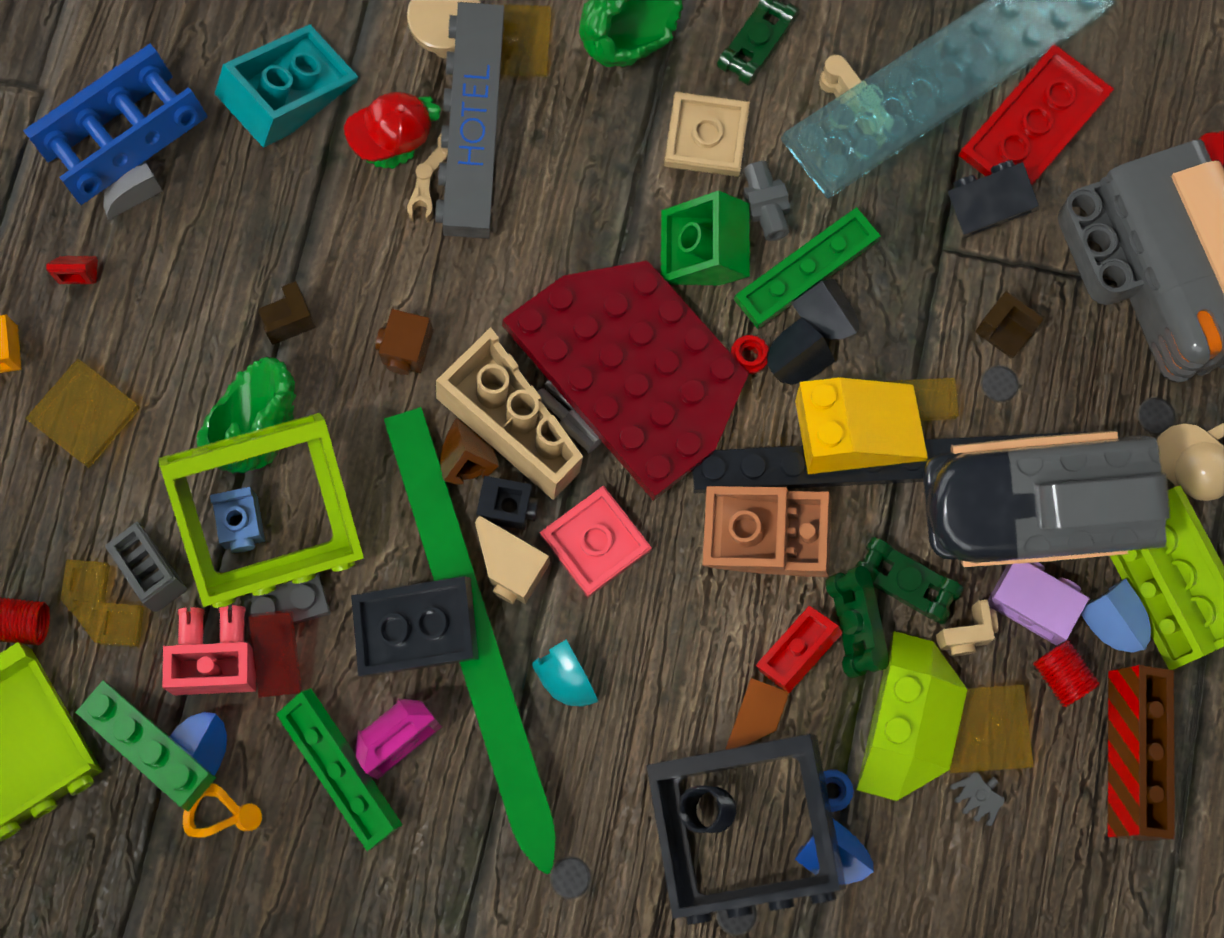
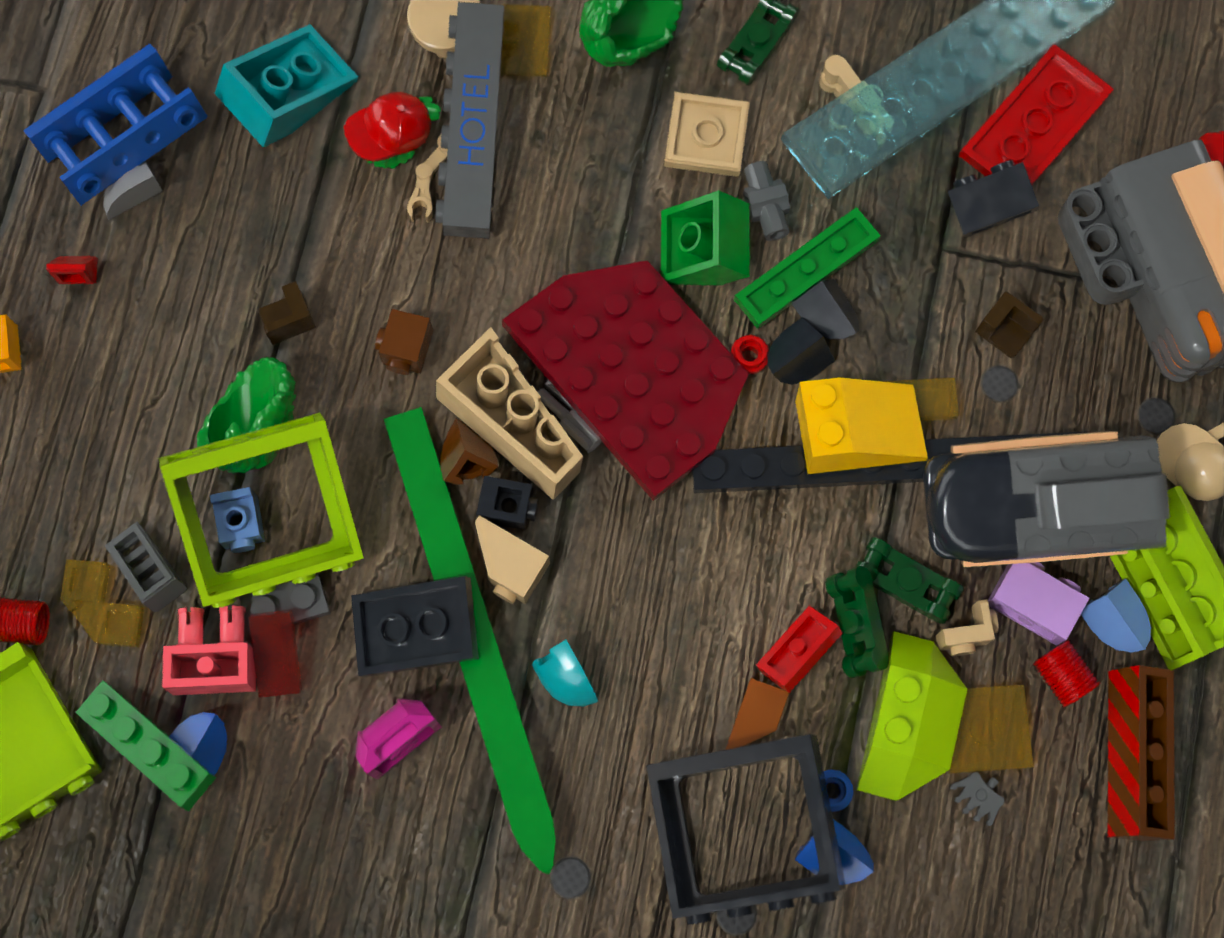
clear yellow tile [25,358,140,468] -> none
light orange piece [183,783,262,838] -> none
green plate [276,688,403,851] -> none
coral tile [540,485,652,598] -> none
black piece [678,785,736,833] -> none
nougat slope [702,486,832,577] -> none

